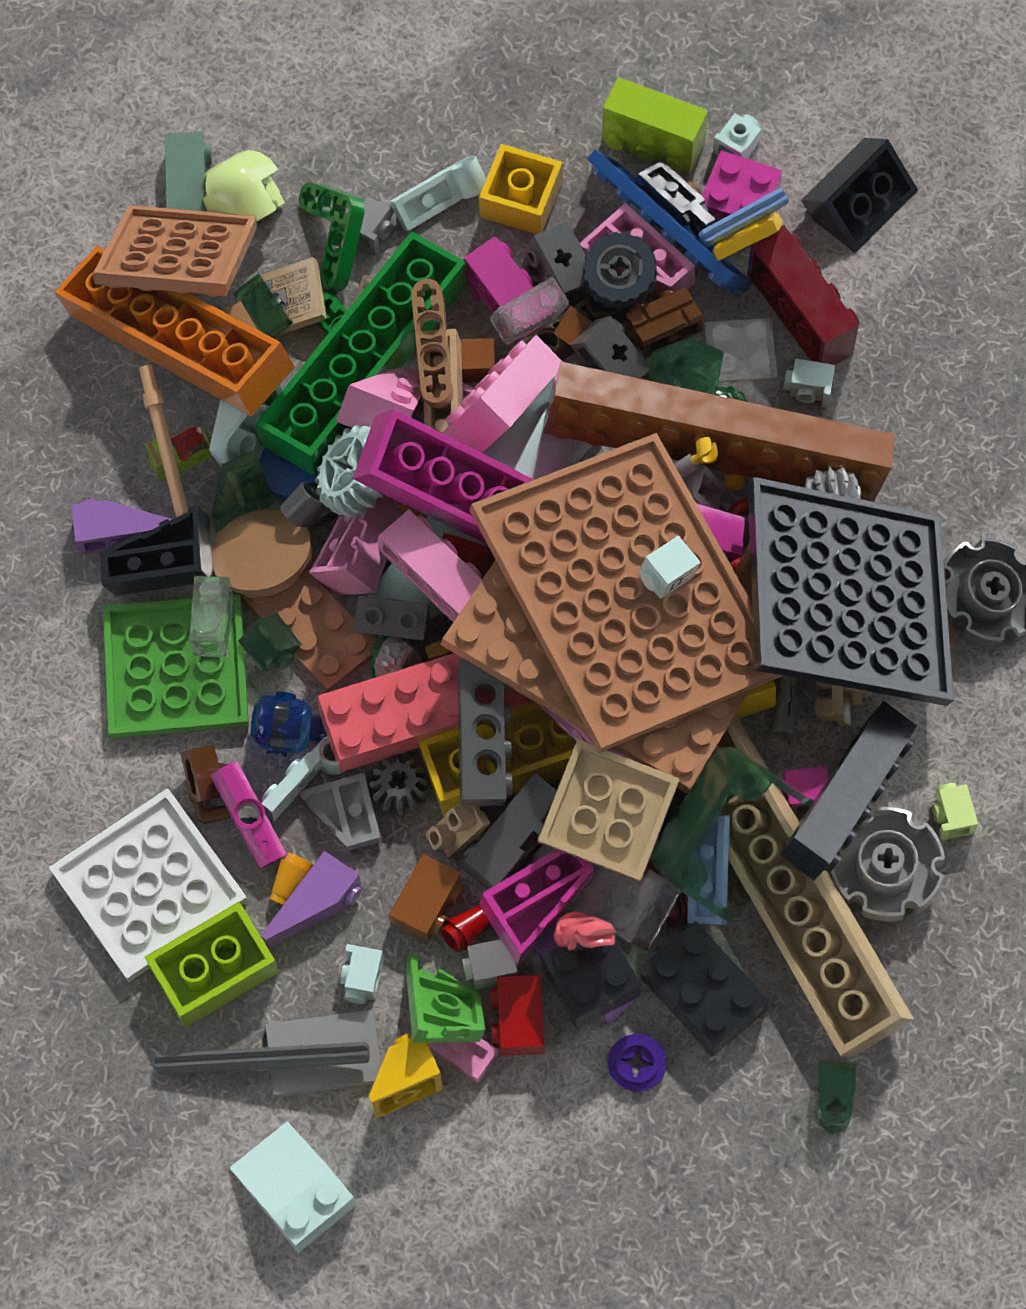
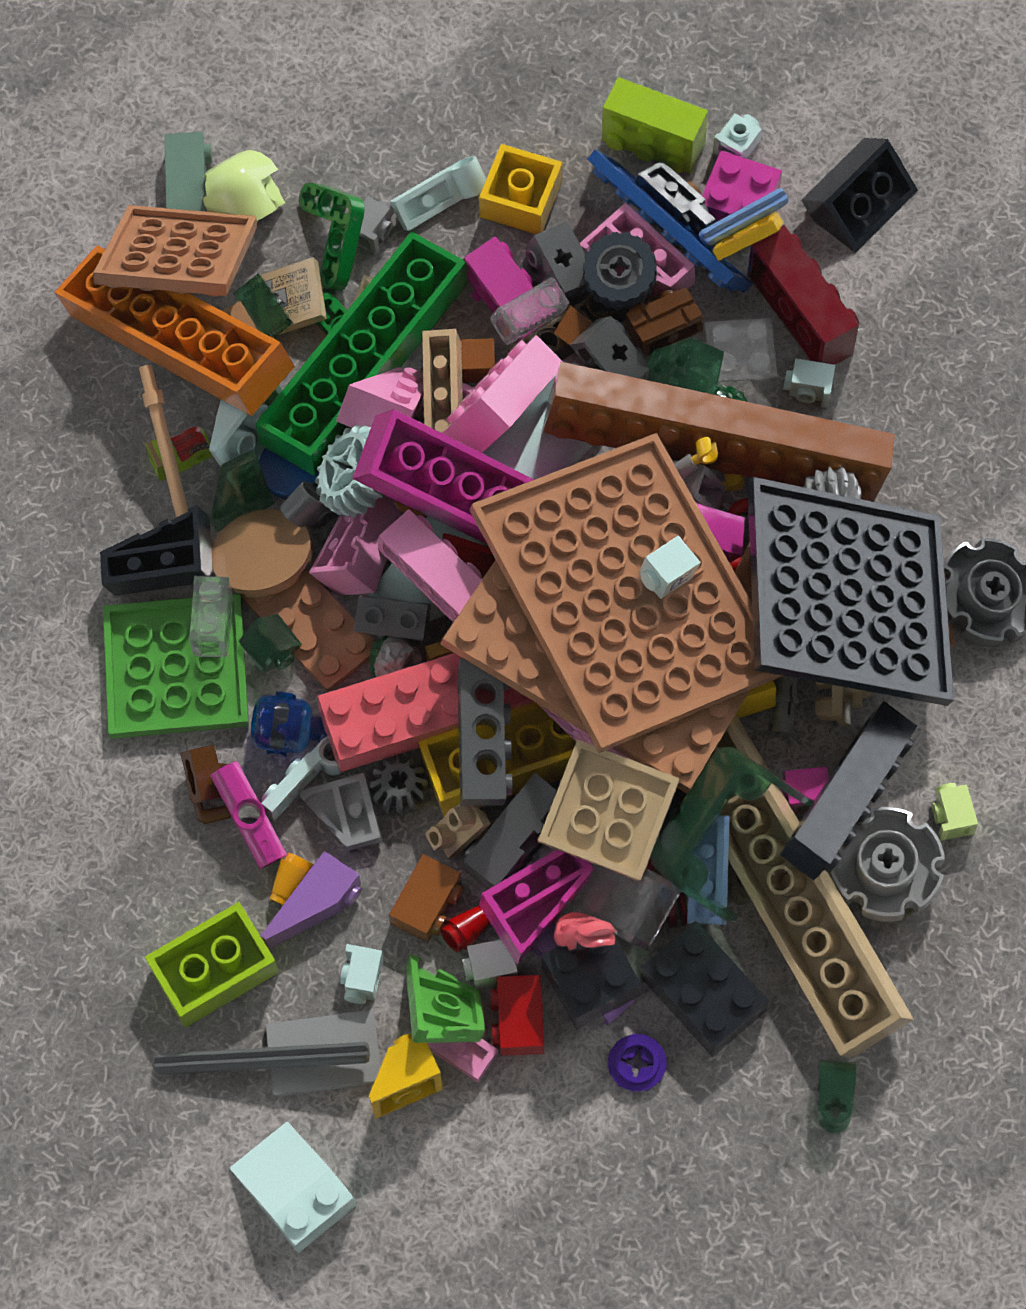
white plate [49,788,248,983] -> none
medium lavender slope [71,499,172,554] -> none
medium nougat beam [411,279,453,408] -> none

